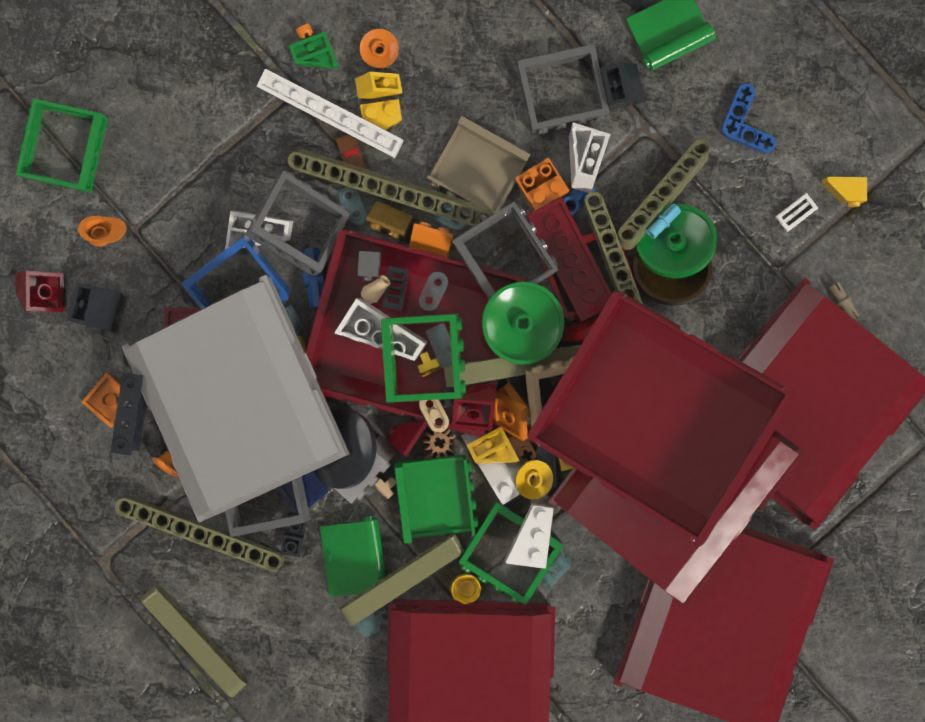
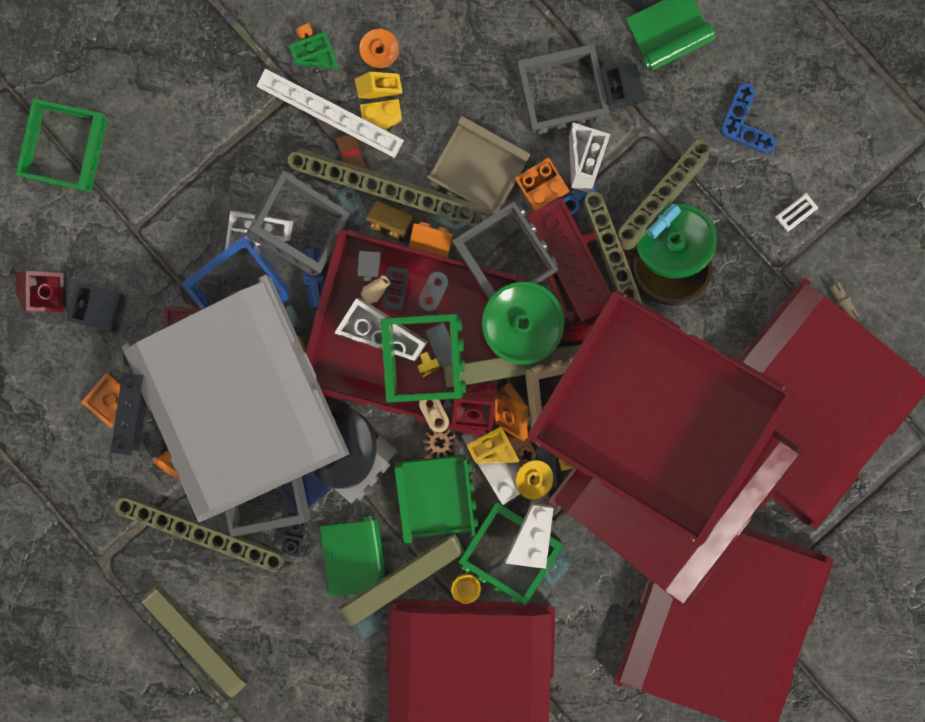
orange piece [78,216,126,247] -> none
tan tile [374,477,396,500] -> none
dark red slope [387,420,428,456] -> none
yellow slope [822,177,867,207] -> none

